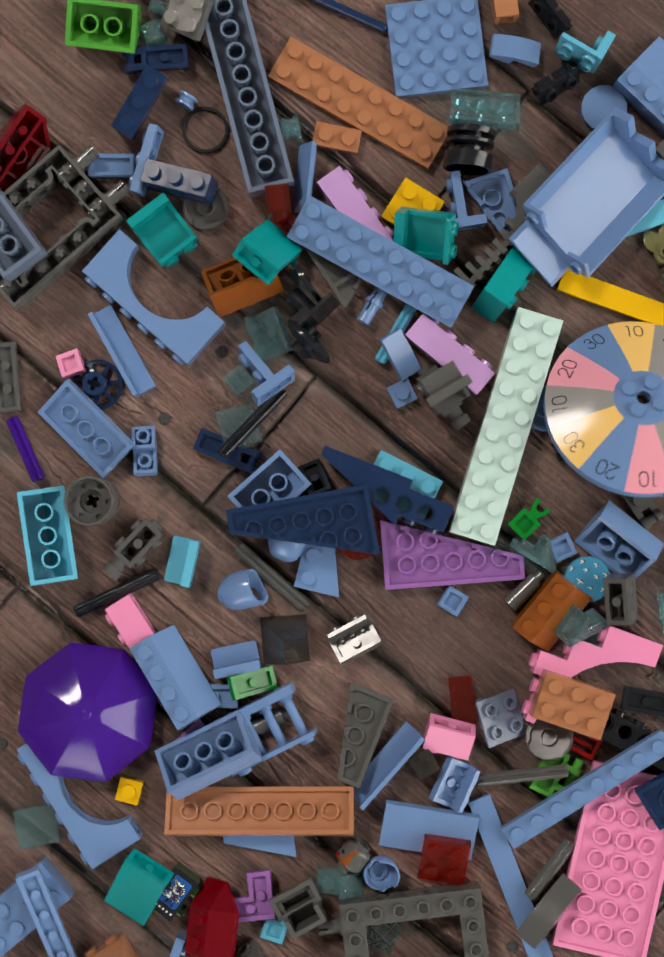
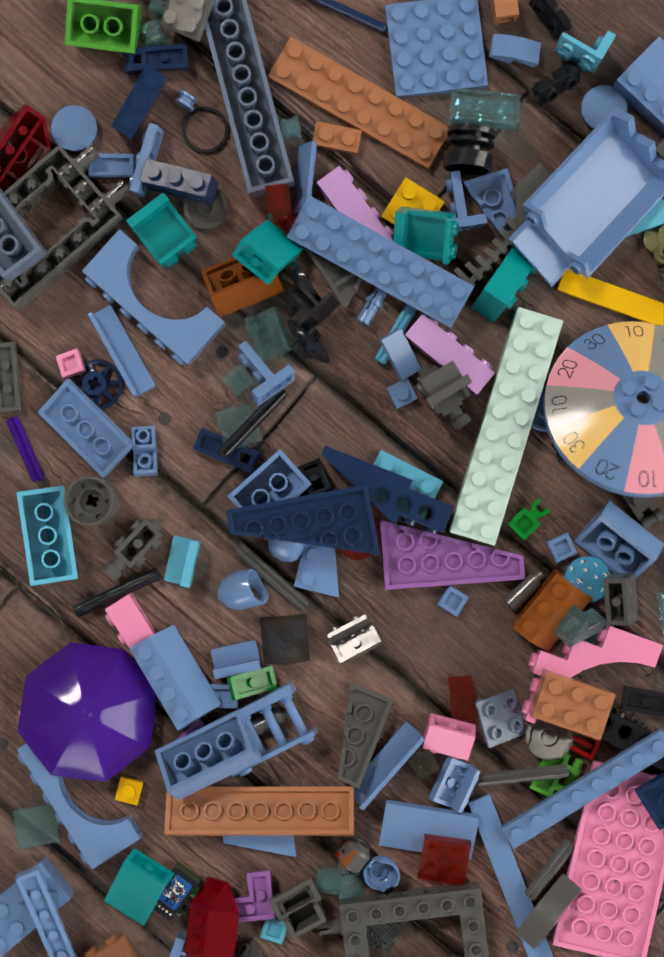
clear light blue slope [509,534,556,573] -> none
none -> medium blue tile [51,105,98,152]

